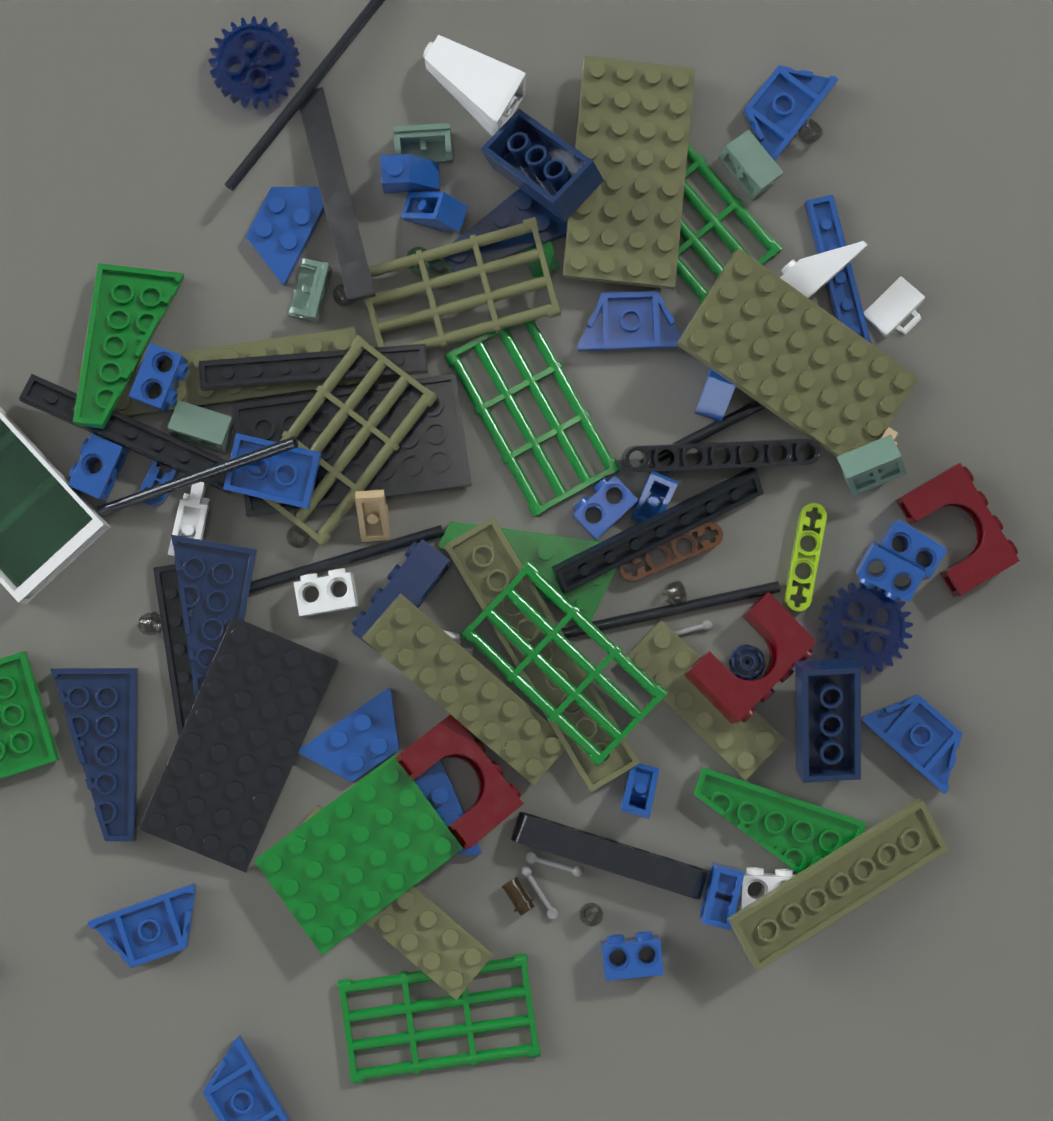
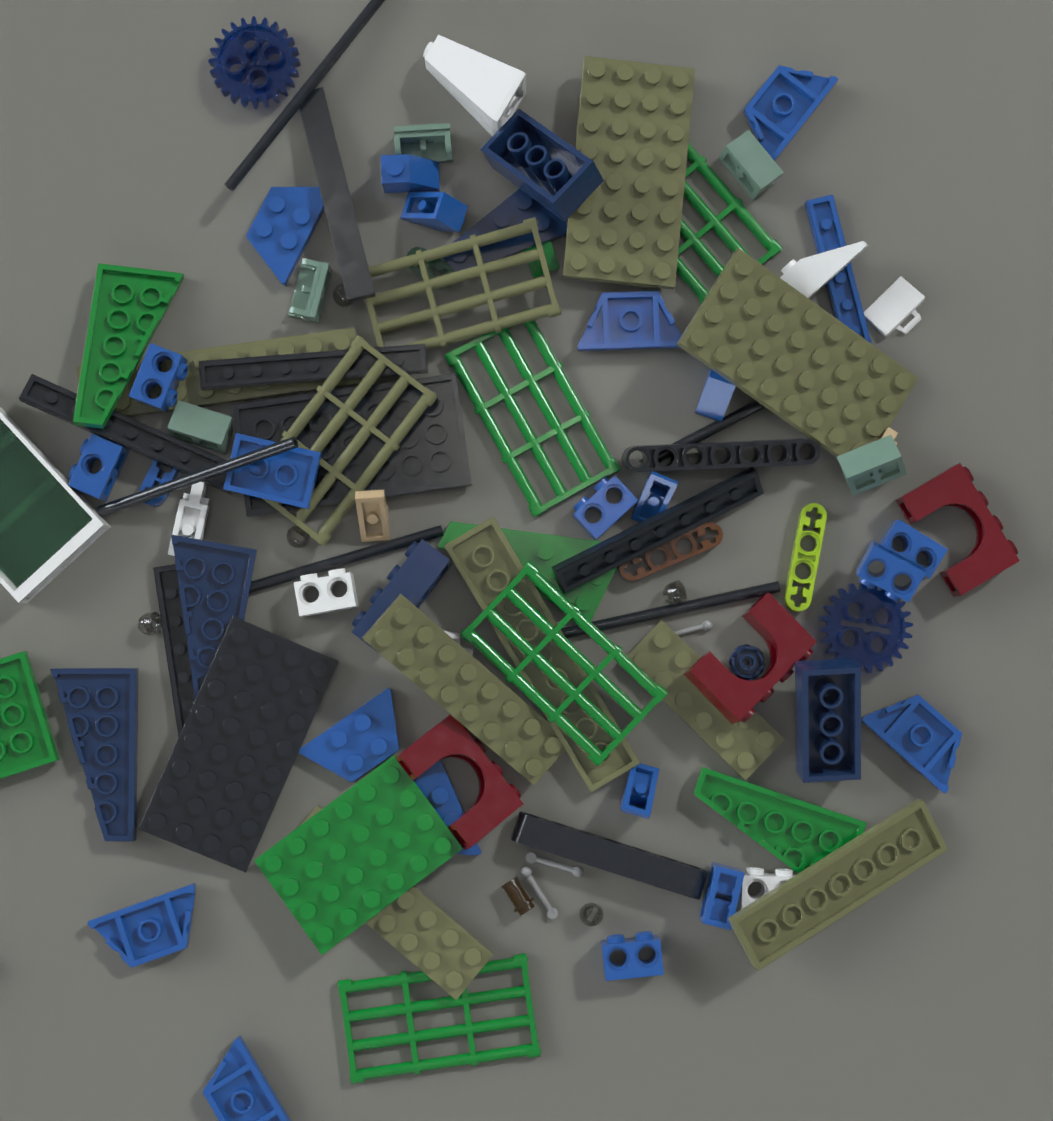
clear smoke hinge [799,118,823,144] -> none

